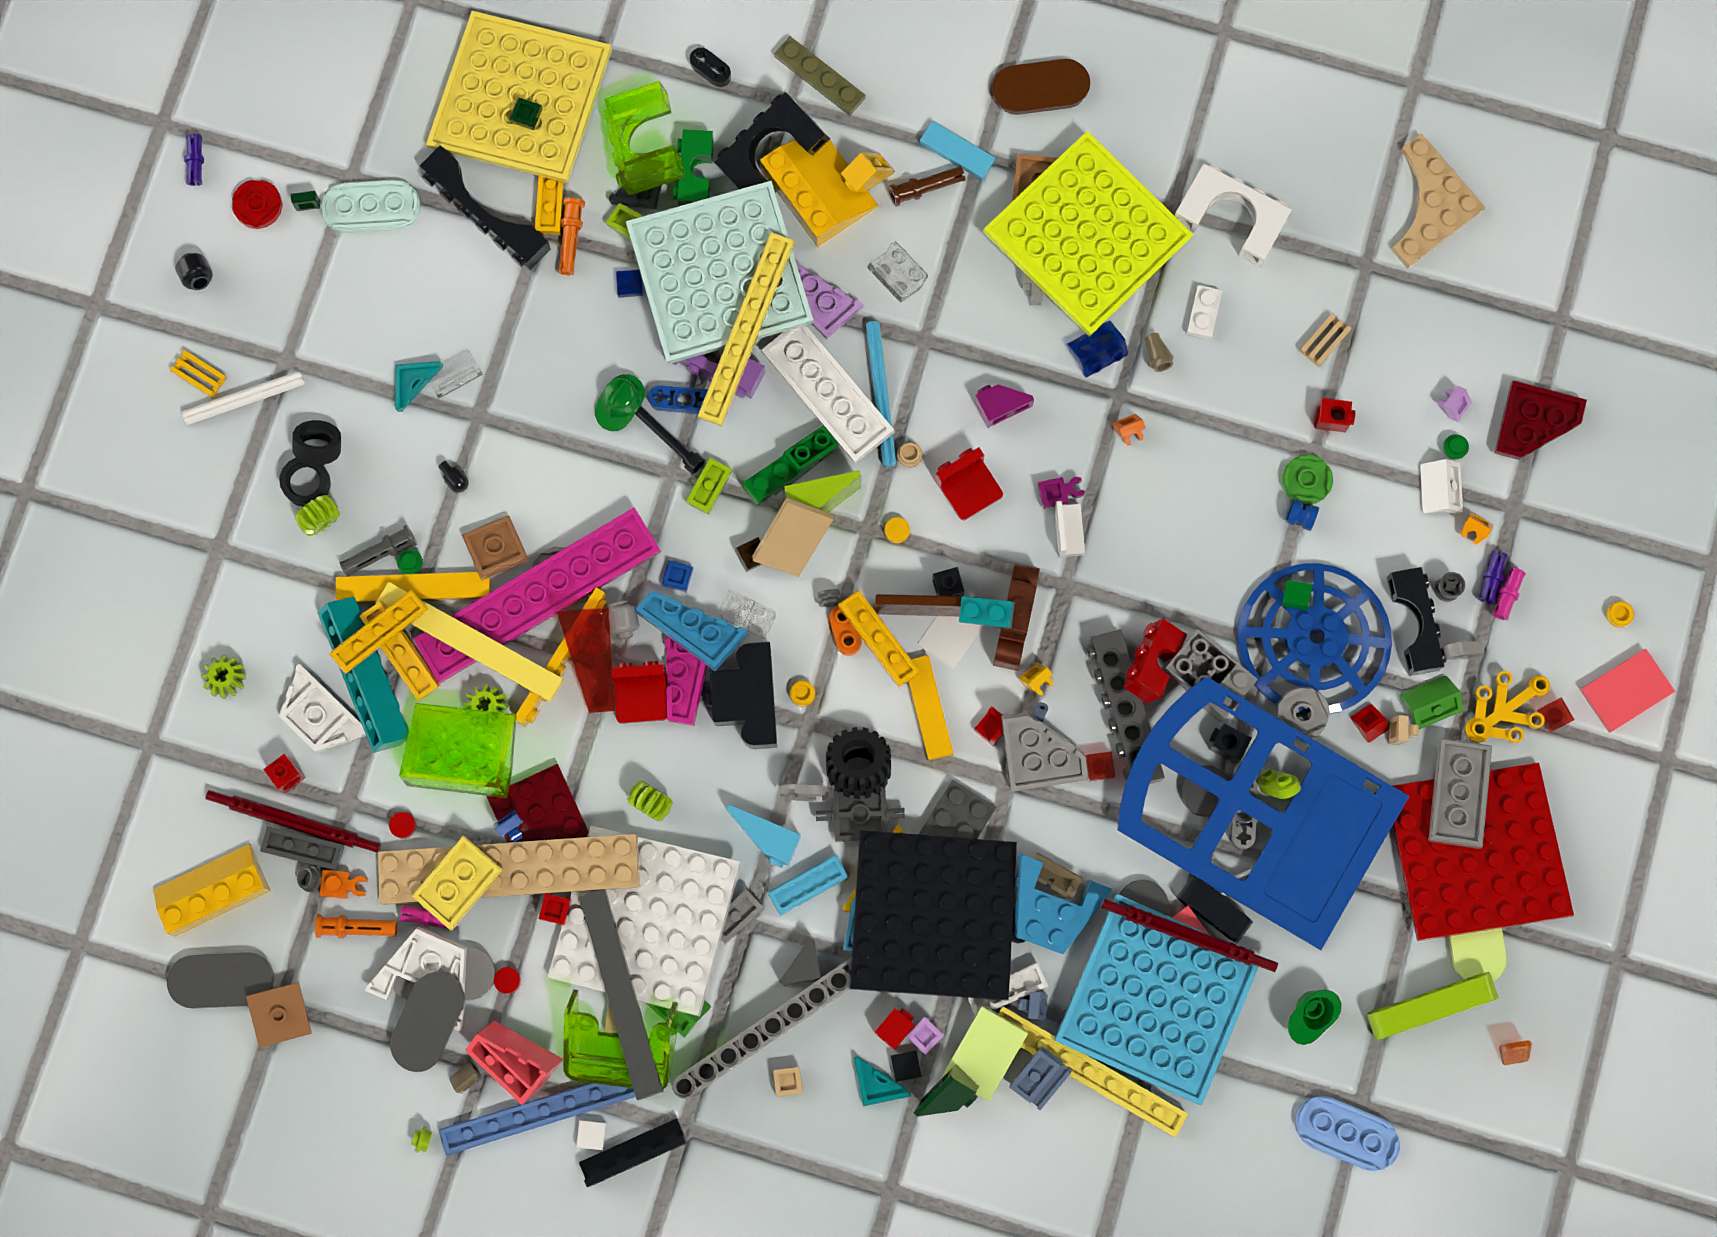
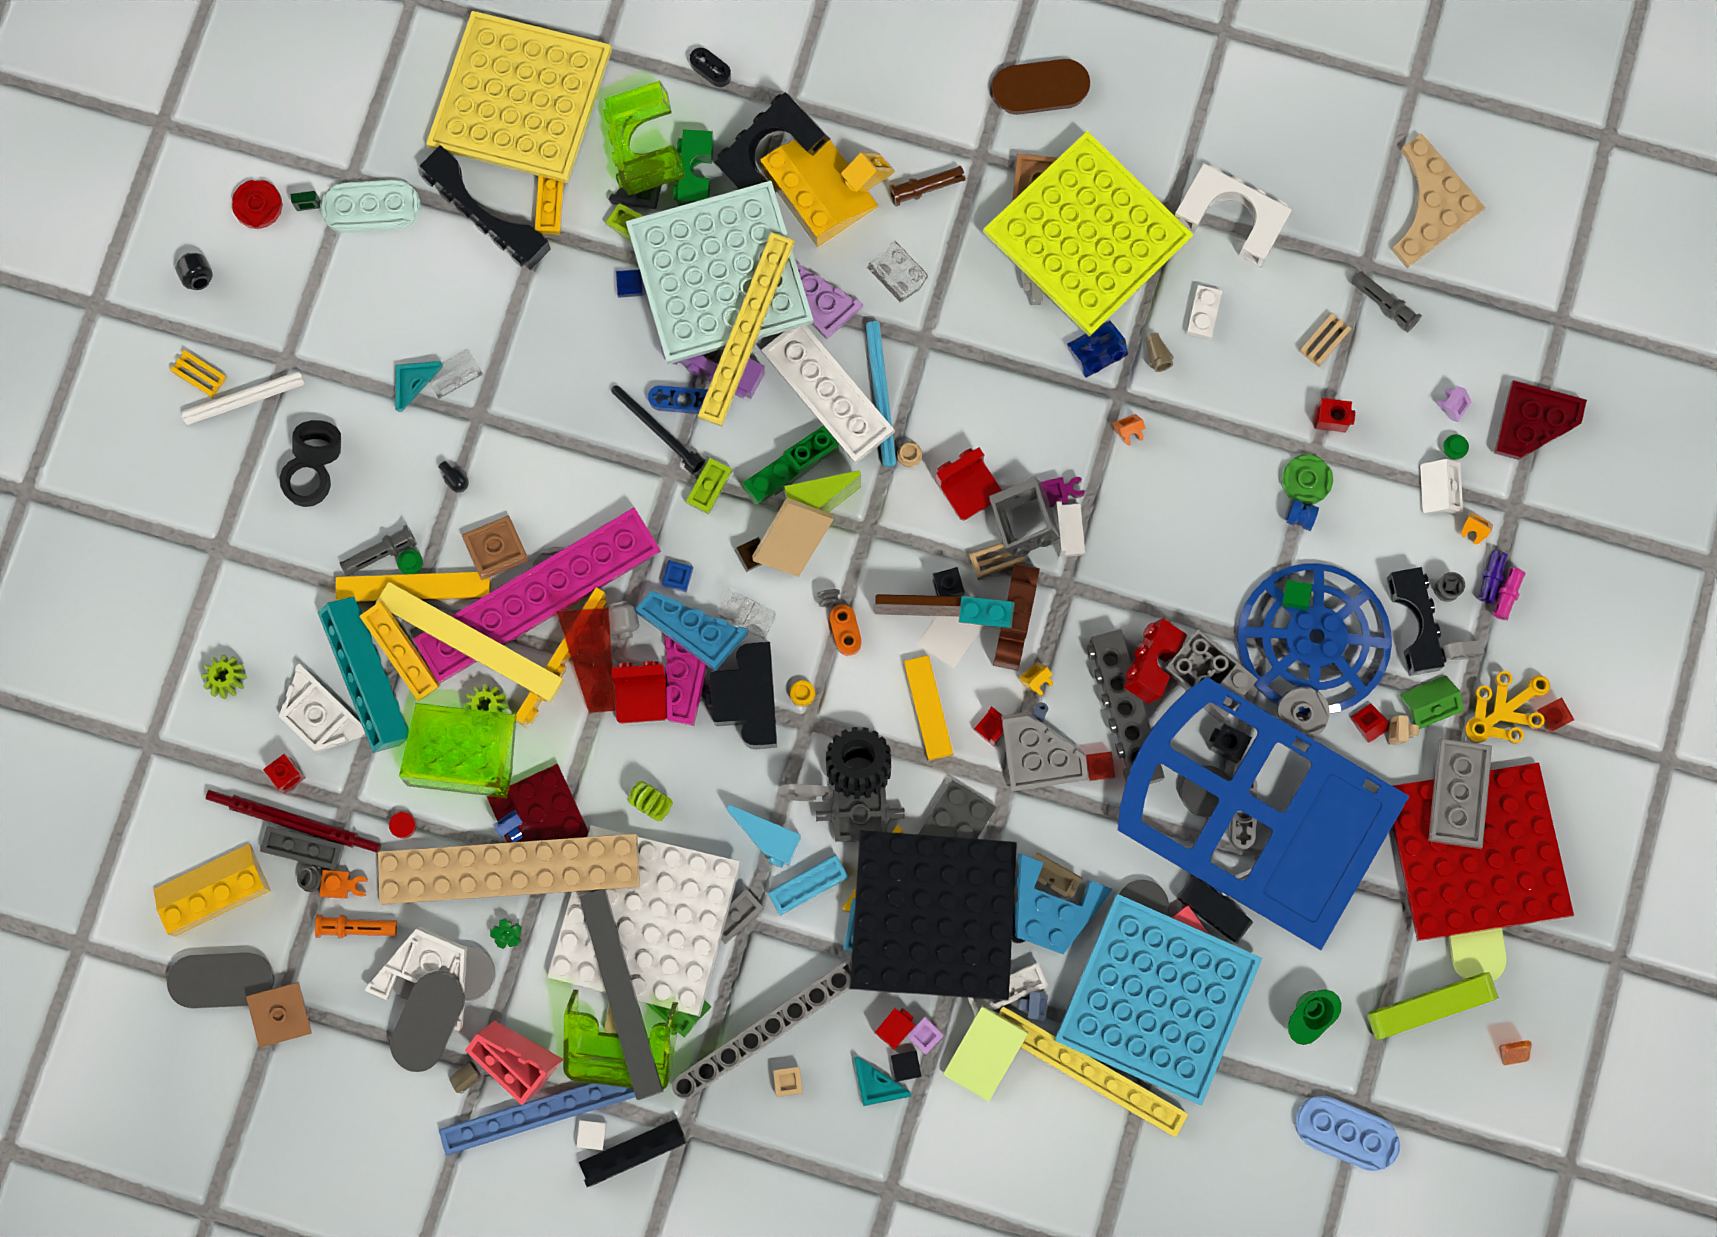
dark purple pin [184,133,204,186] -> none
lime gear [295,495,340,536] -> none
yellow tile [329,589,428,675] -> none
dark pink pin [400,905,448,929] -> none
lime plate [411,1126,432,1153] -> none
light yellow tile [412,835,504,931] -> none
red tile [494,967,521,994] -> none
dark green tile [509,97,543,130] -> none
red tile [538,893,572,926] -> none
orange pin [558,198,585,275] -> none
green piece [595,374,645,431] -> none
olive plate [774,36,866,116] -> none
dark grey slope [779,938,821,986] -> none
yellow tile [838,590,920,688] -> none
yellow tile [884,517,910,544] -> none
dark green slope [913,1064,979,1117] -> none
medium azure tile [919,121,996,181] -> none
magenta slope [974,384,1034,428] -> none
sand blue plate [1009,1046,1072,1110] -> none
dark red axle [1100,898,1278,973] -> none
lime plate [1257,769,1301,799] -> none
coral tile [1580,649,1675,733] -> none
yellow tile [1606,601,1634,628] -> none
none -> green plant [490,918,522,949]
none -> tan tile [969,538,1026,579]
none -> dark grey window [989,477,1060,558]
none -> dark grey pin [1351,271,1422,333]

